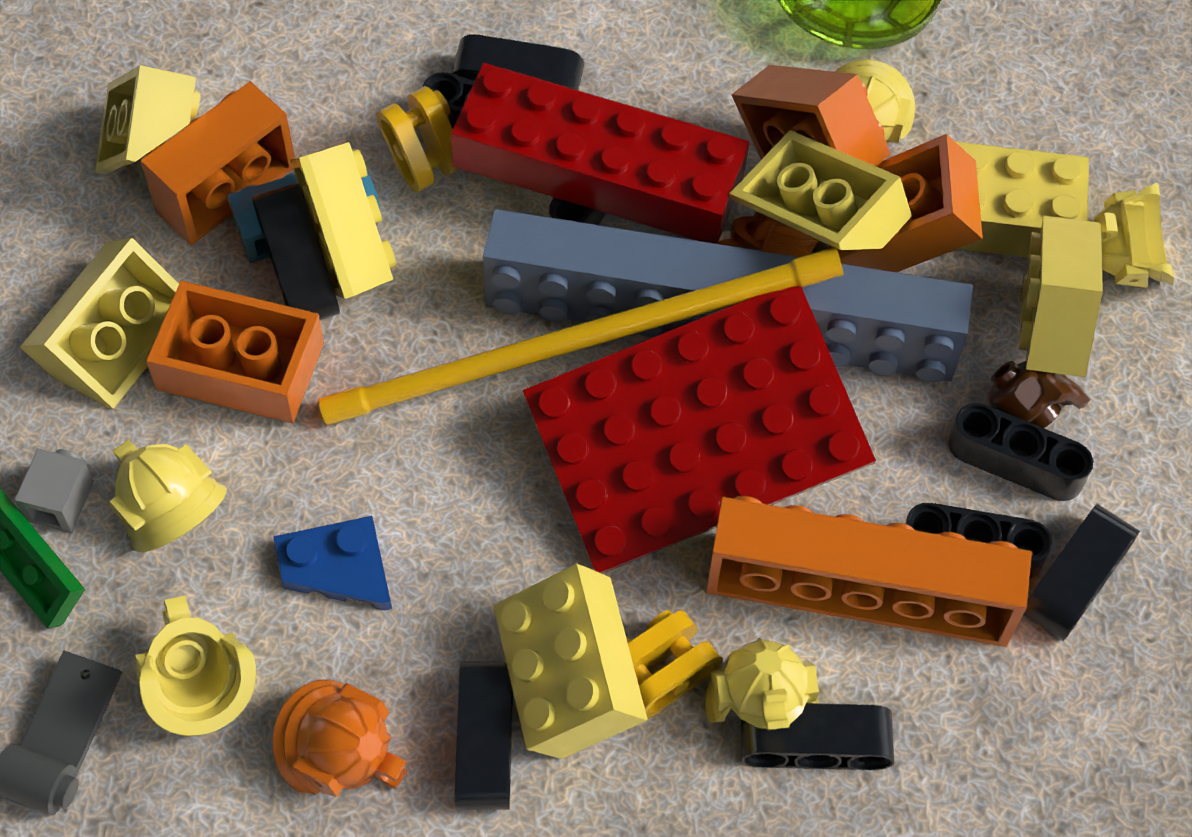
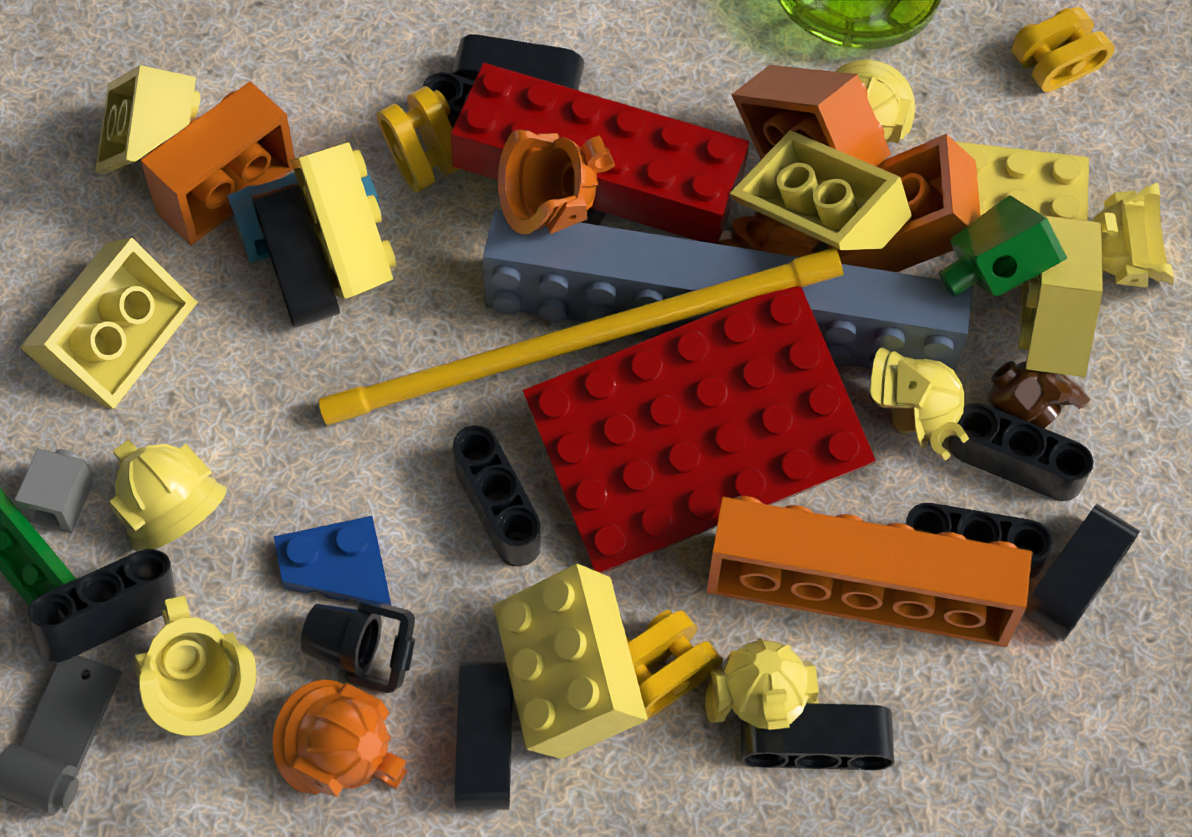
orange brick [146,281,324,424] -> none
none -> black beam [27,549,177,662]
none -> black piece [301,599,416,693]
none -> black beam [453,425,541,567]
none -> orange helmet [498,130,615,235]
none -> light yellow helmet [870,347,969,461]
none -> green torso [939,195,1067,297]
none -> yellow brick [1012,7,1115,92]

